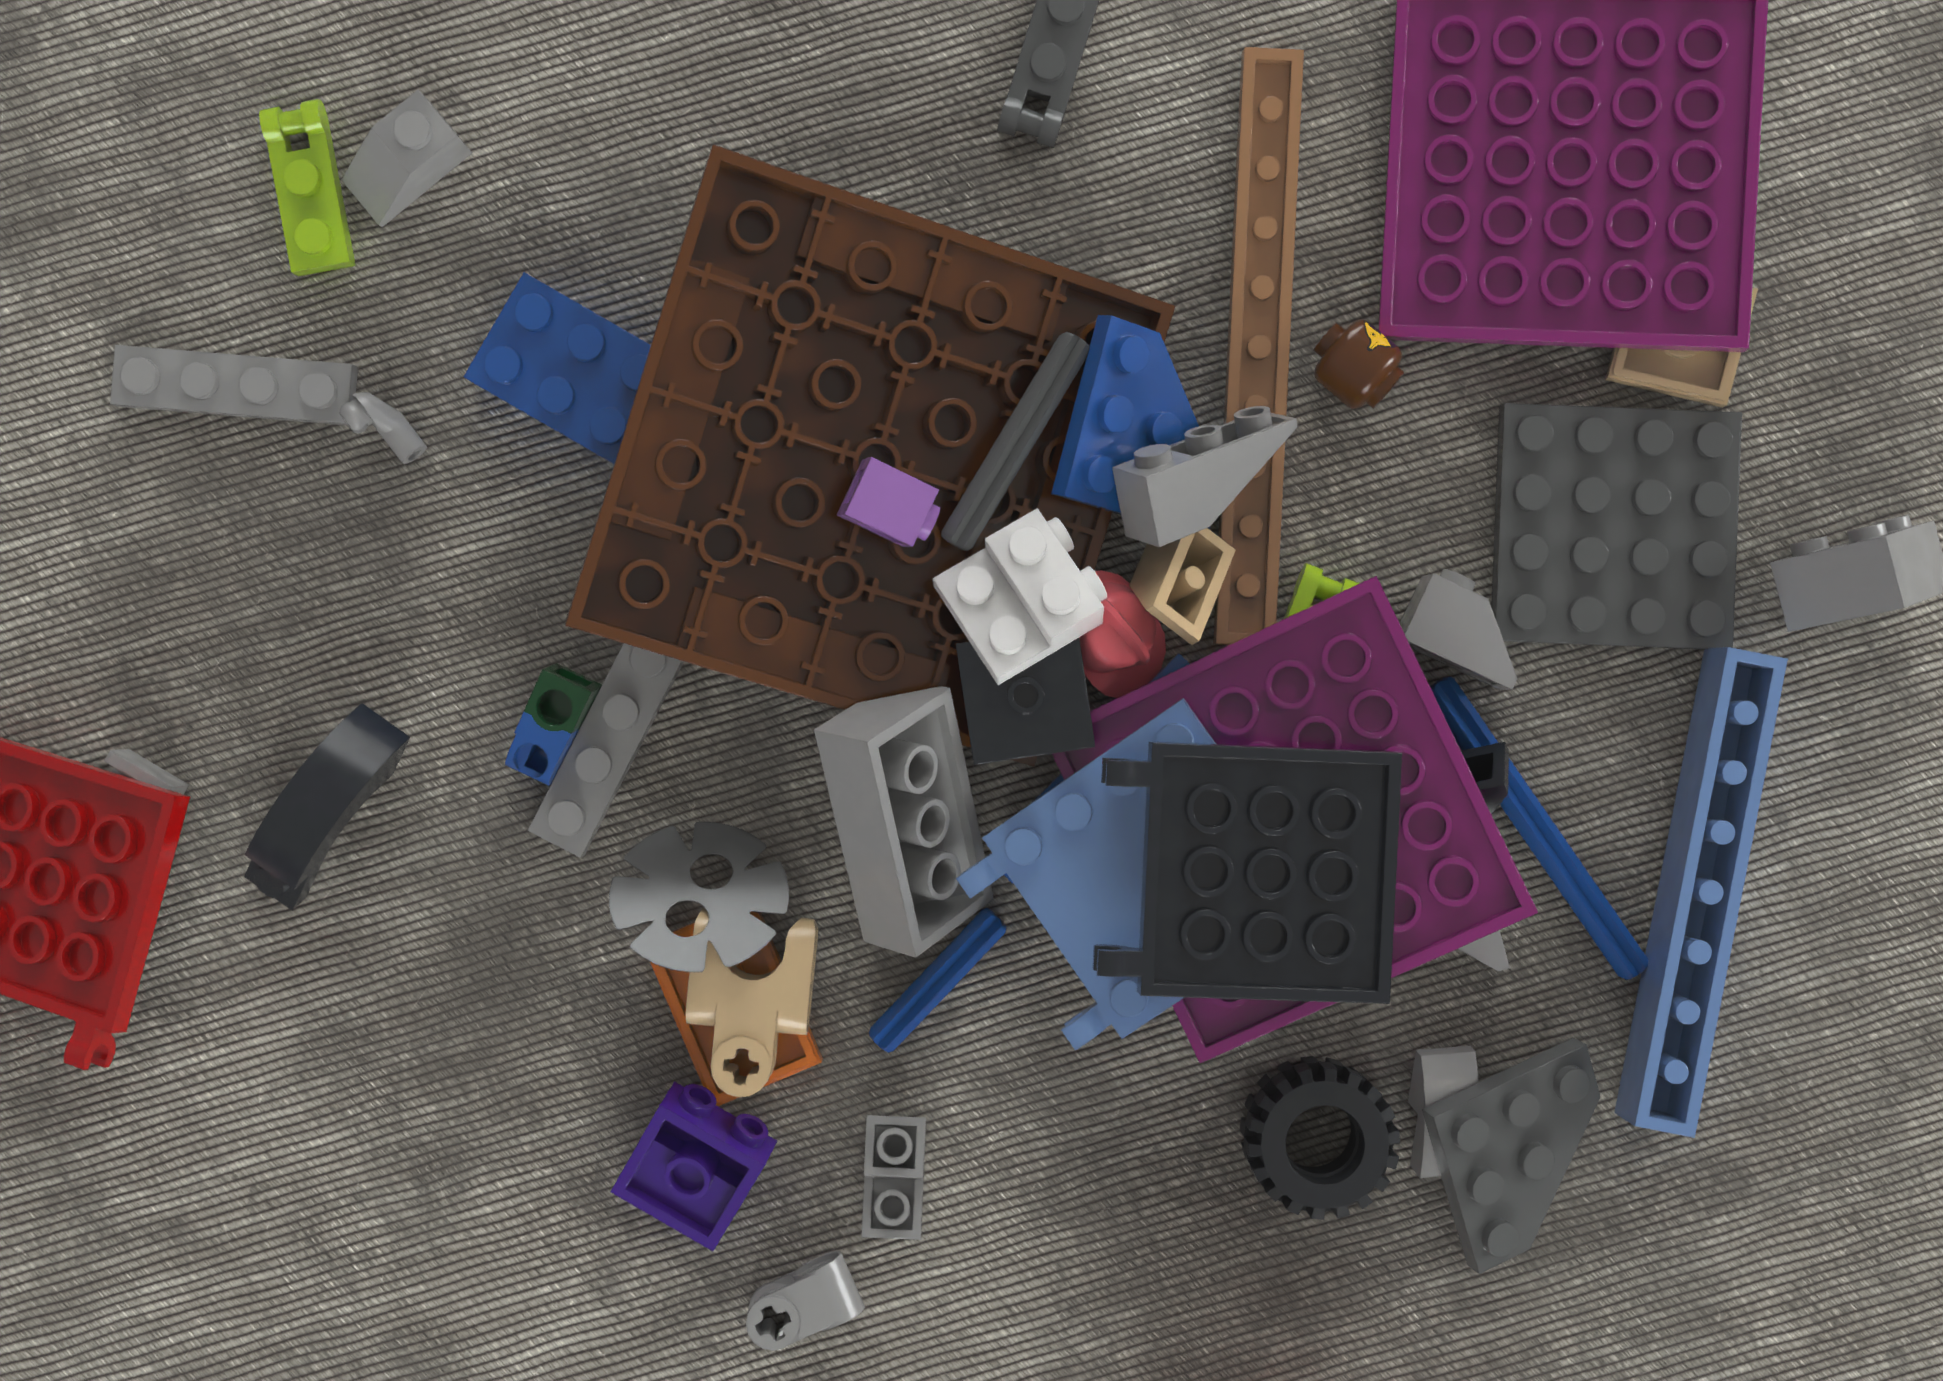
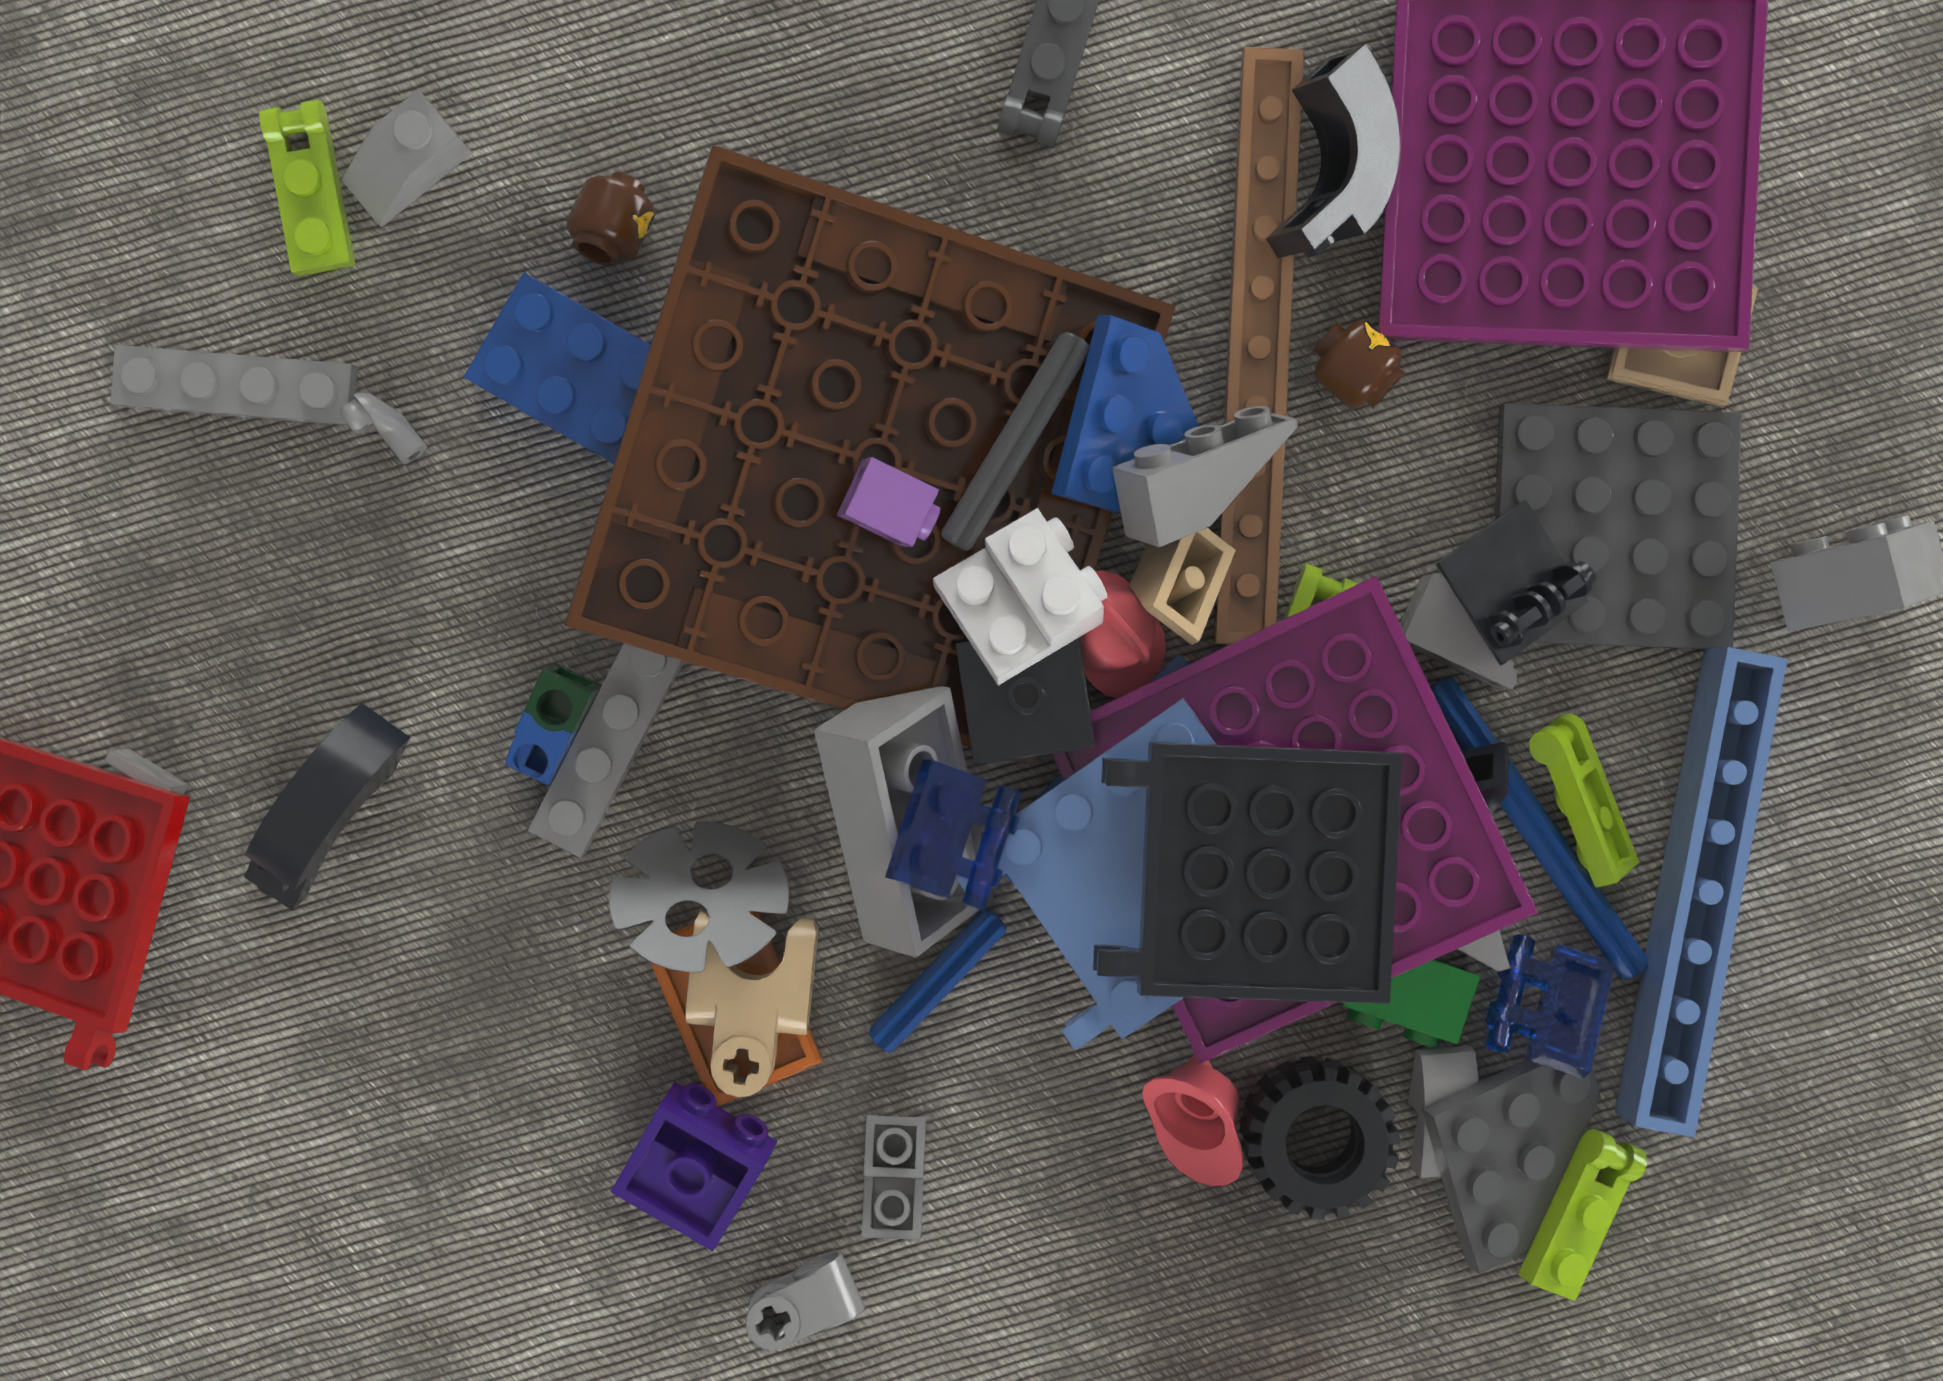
none -> reddish brown head [566,172,655,266]
none -> clear blue plate [885,759,1022,911]
none -> coral piece [1142,1055,1244,1186]
none -> arch [1266,44,1400,258]
none -> green slope [1339,958,1481,1048]
none -> black hinge [1436,500,1596,666]
none -> clear blue plate [1485,934,1615,1079]
none -> lime plate [1518,1129,1647,1301]
none -> lime plate [1529,713,1640,888]

